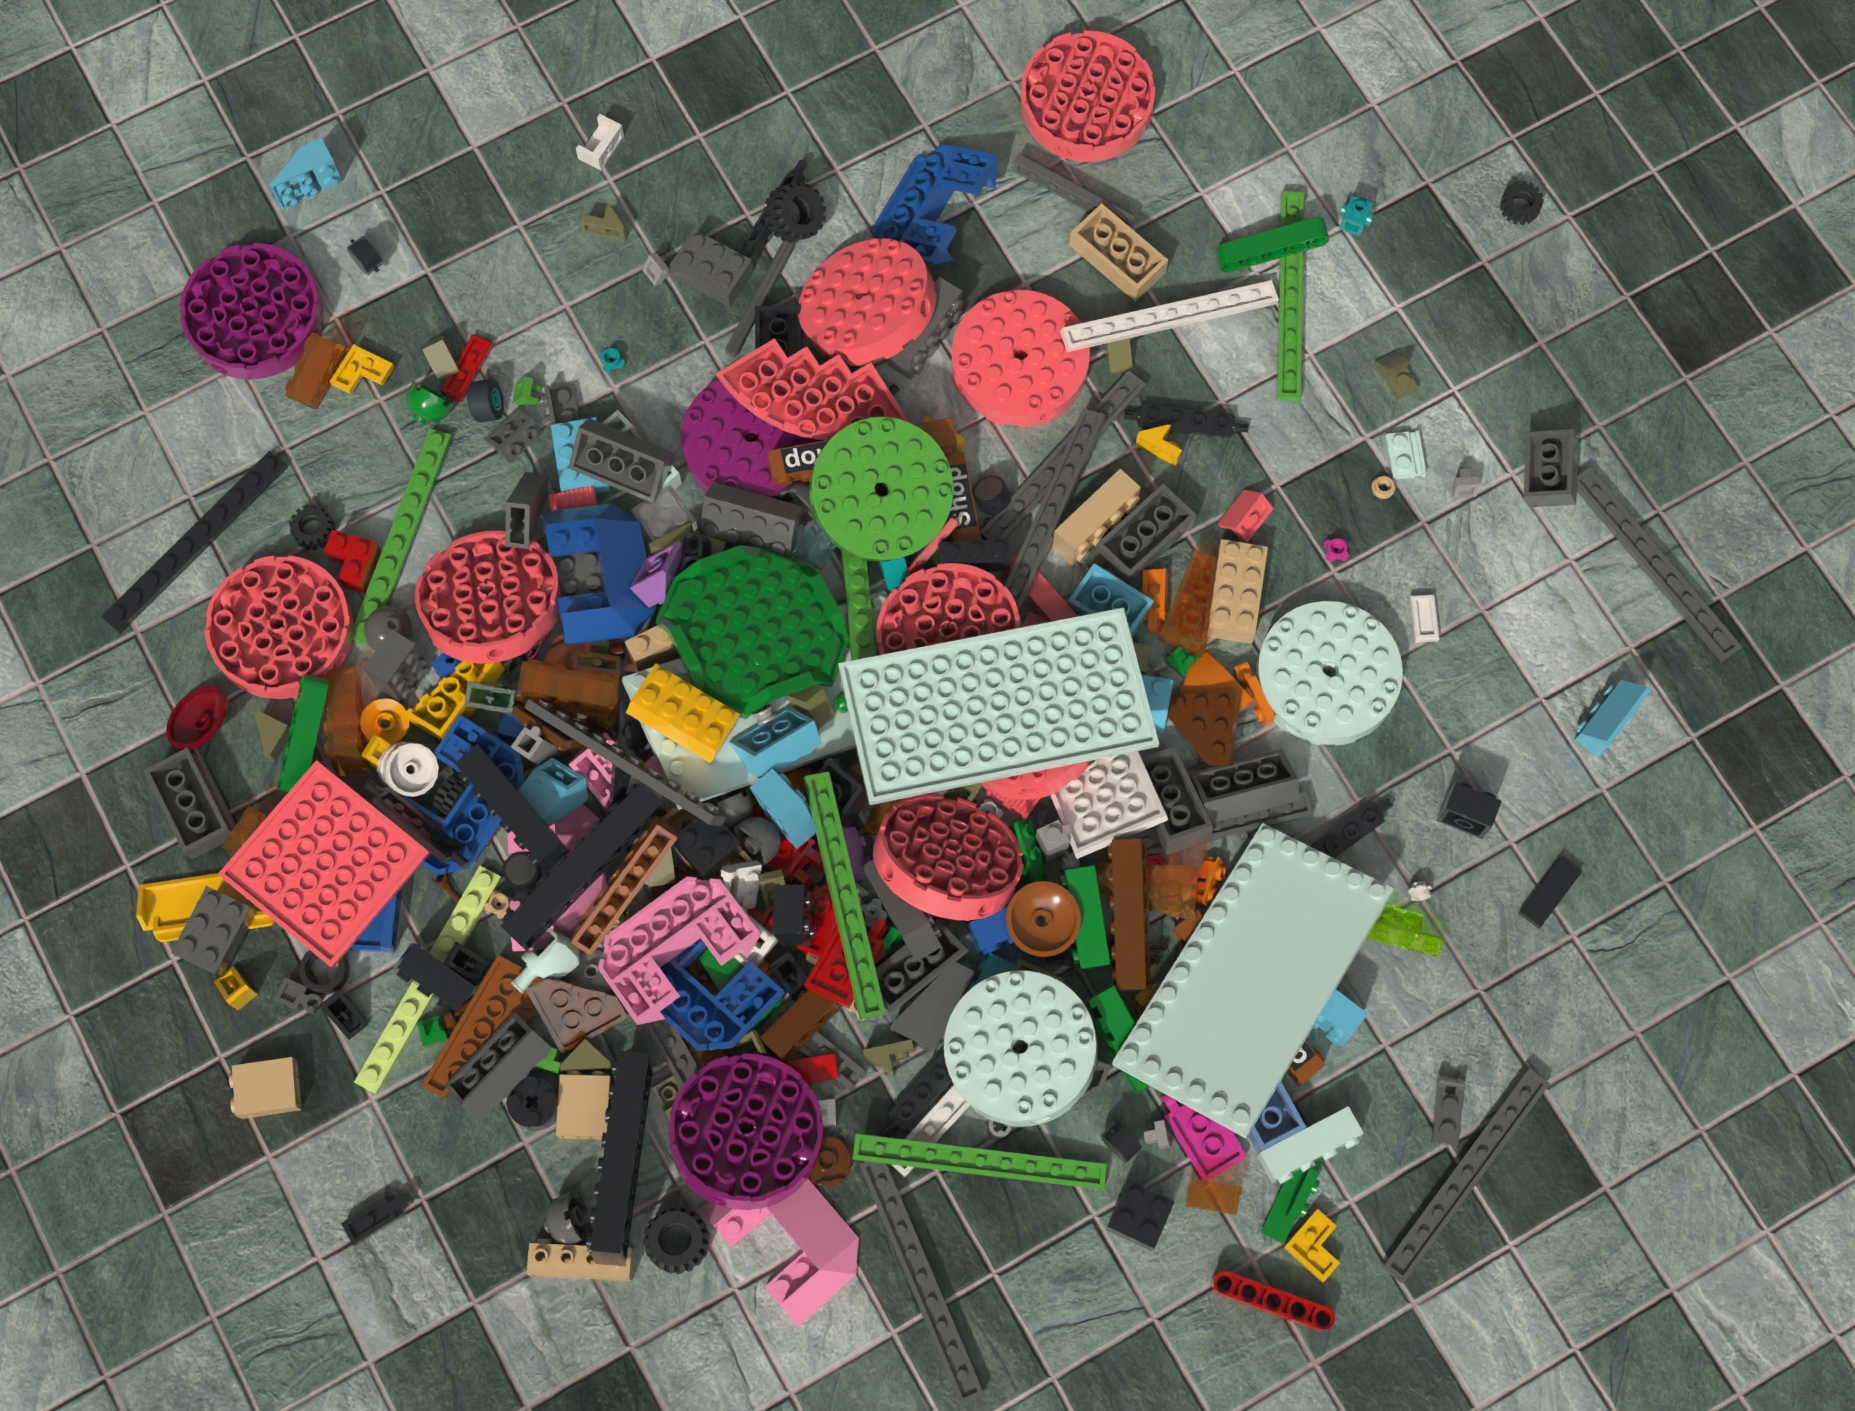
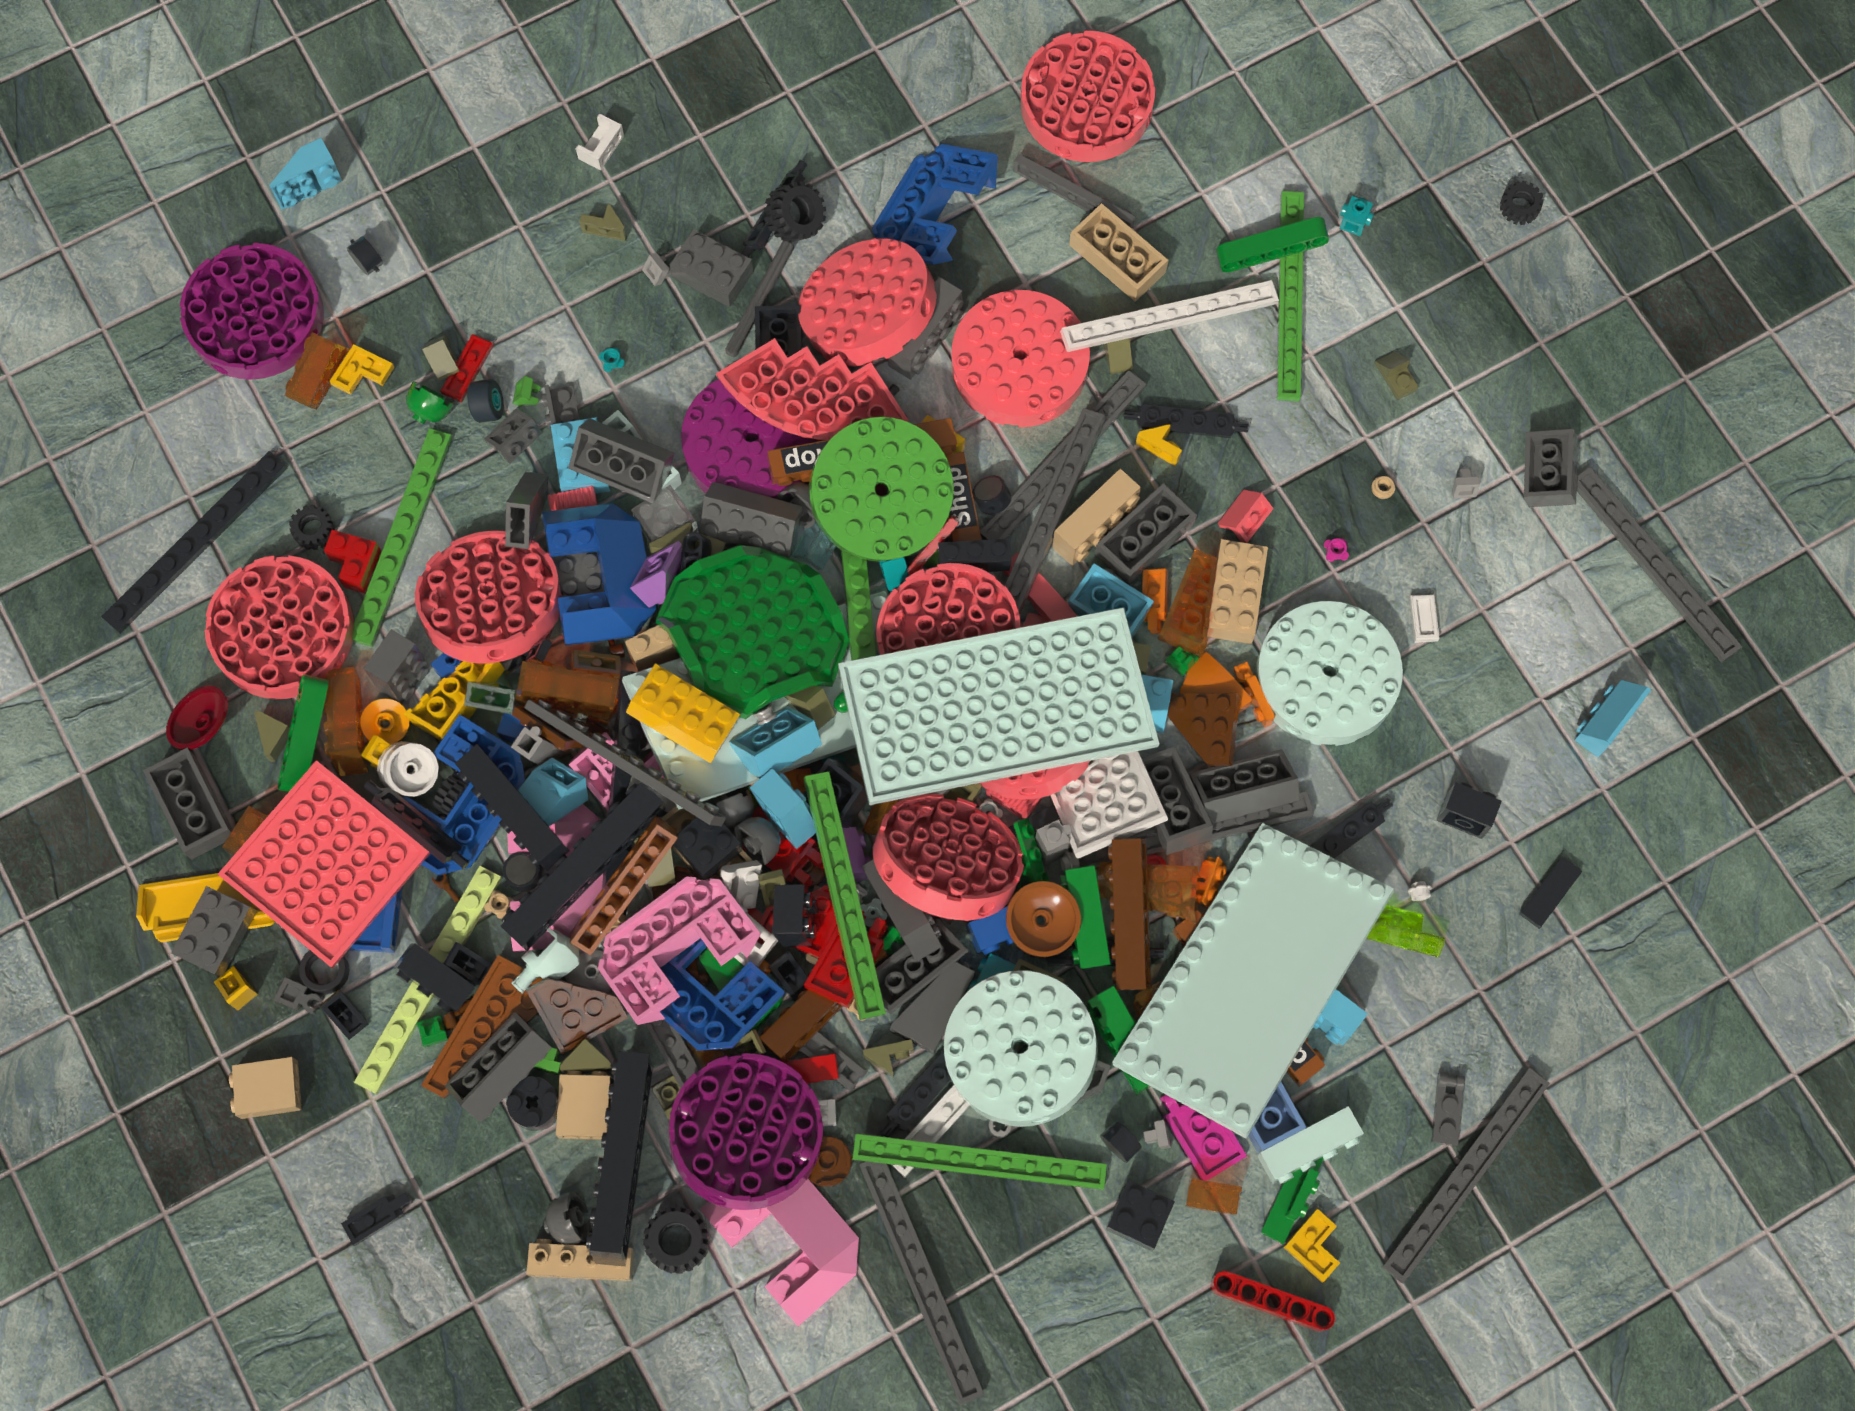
dark grey cylinder [363,606,412,651] -> none
light aqua plate [1384,431,1426,480] -> none

